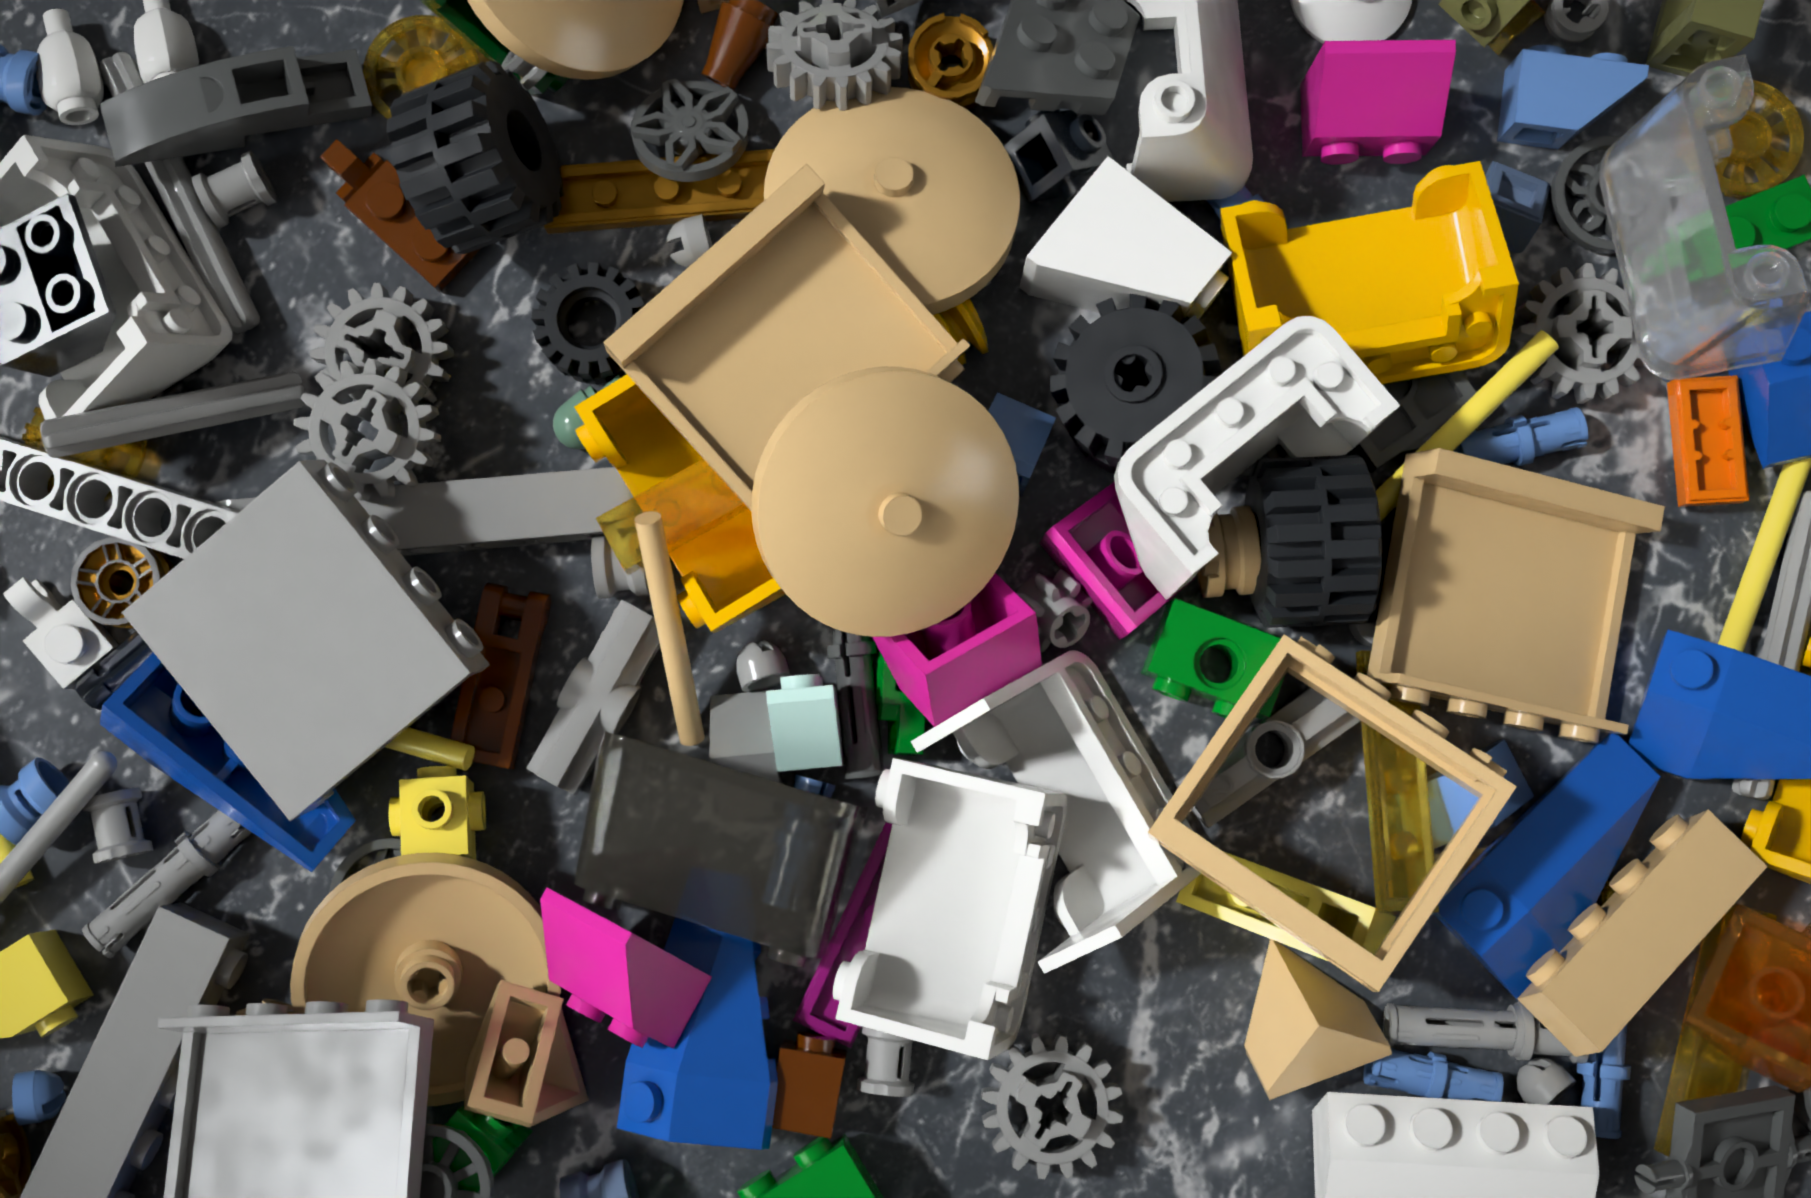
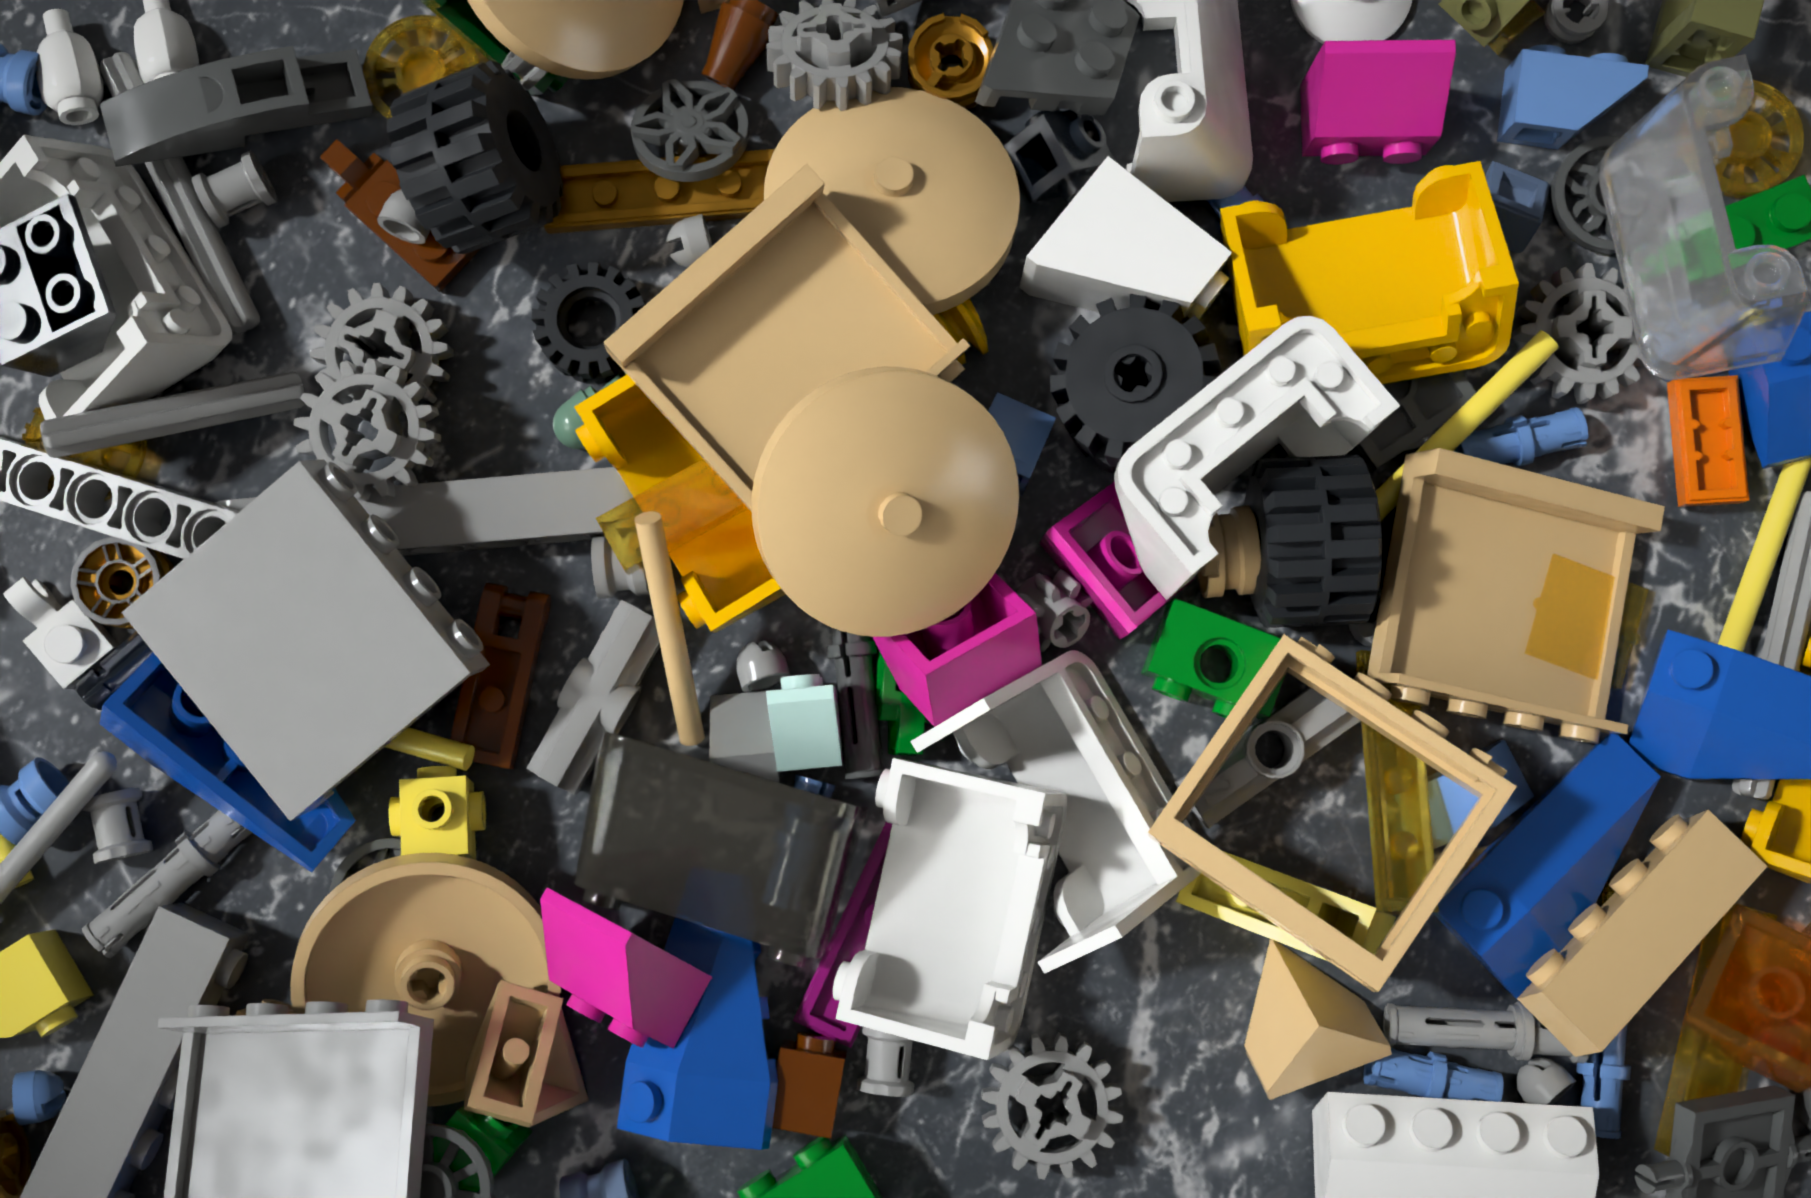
none -> light grey hinge [377,189,430,244]
none -> clear yellow piece [1524,554,1649,689]

